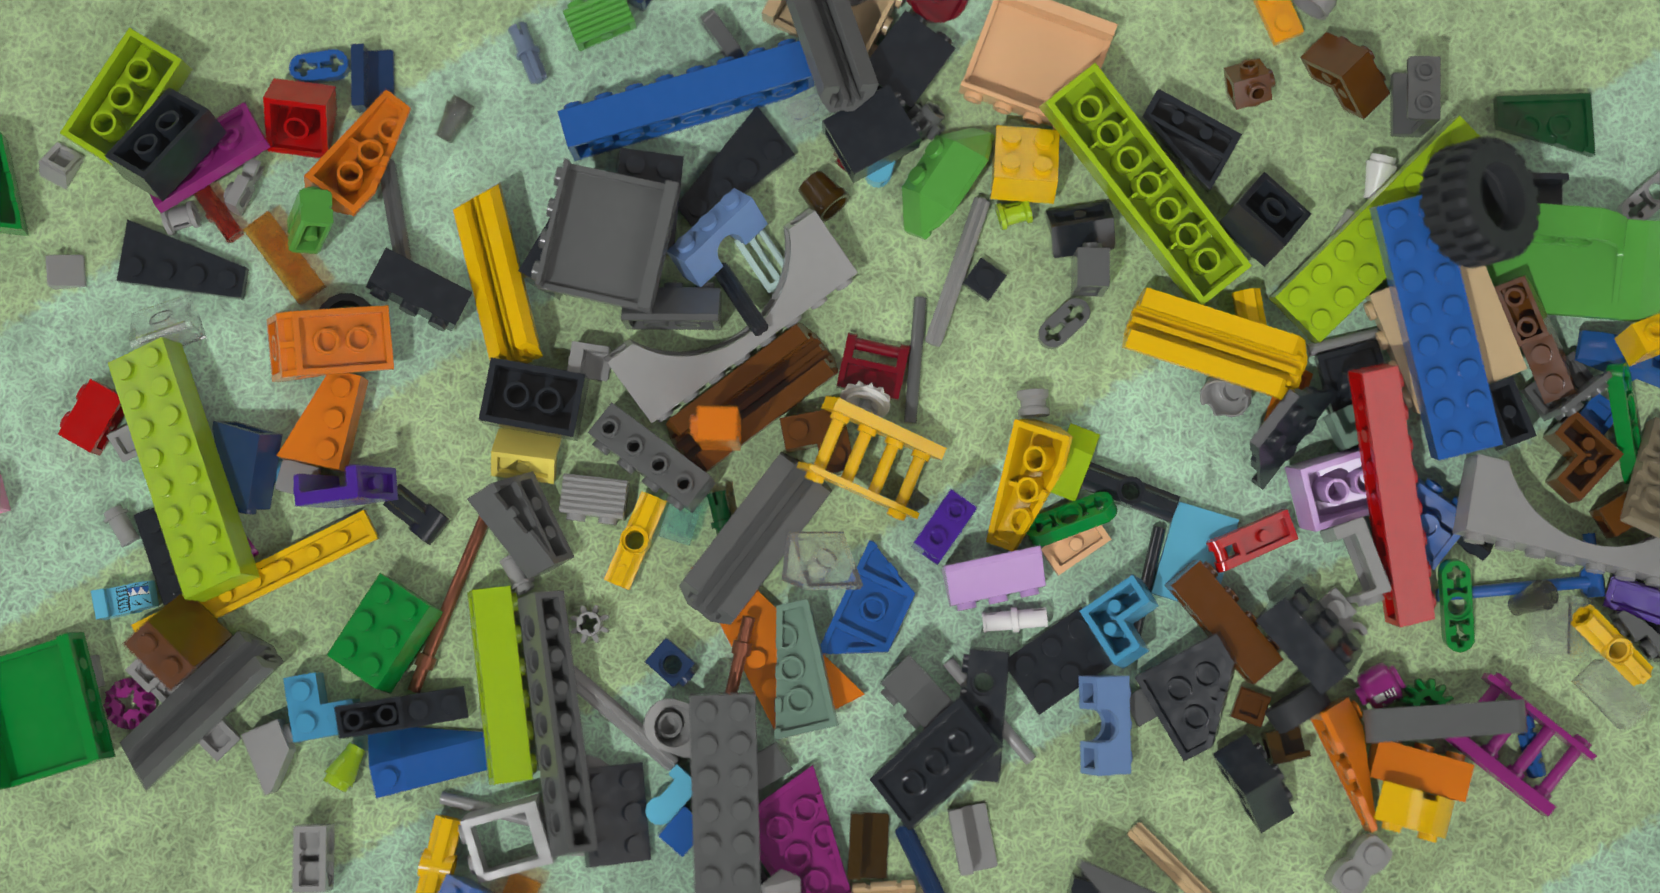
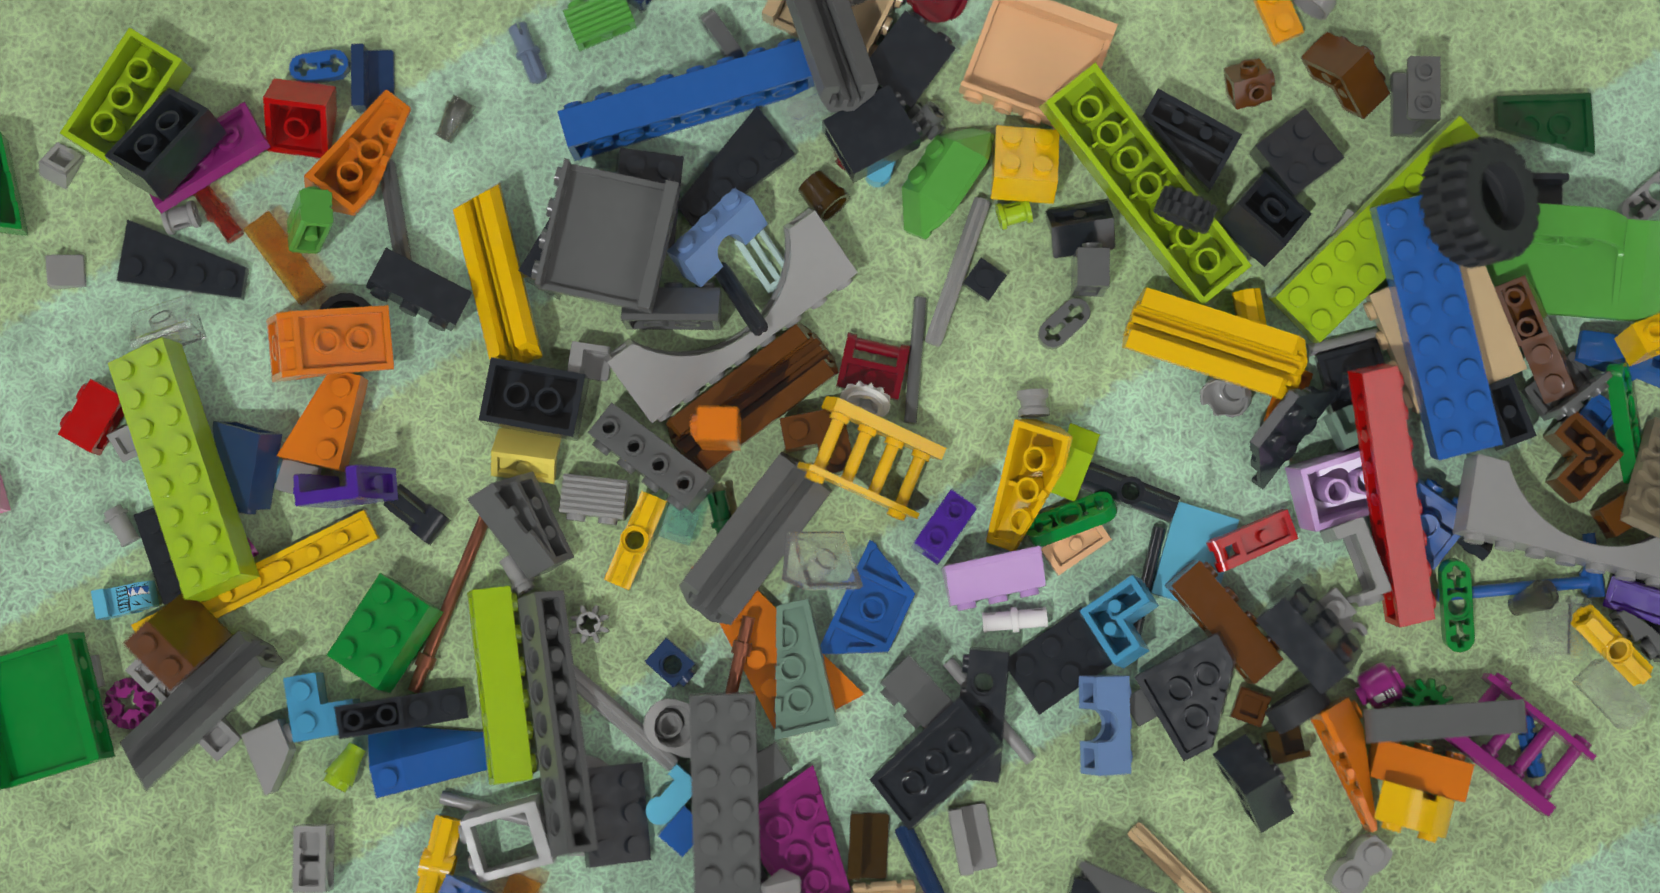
light grey plate [224,158,264,216] -> none
white cone [1363,153,1397,199] -> none
none -> black tyre [1154,185,1218,234]
none -> black brick [1249,108,1345,198]

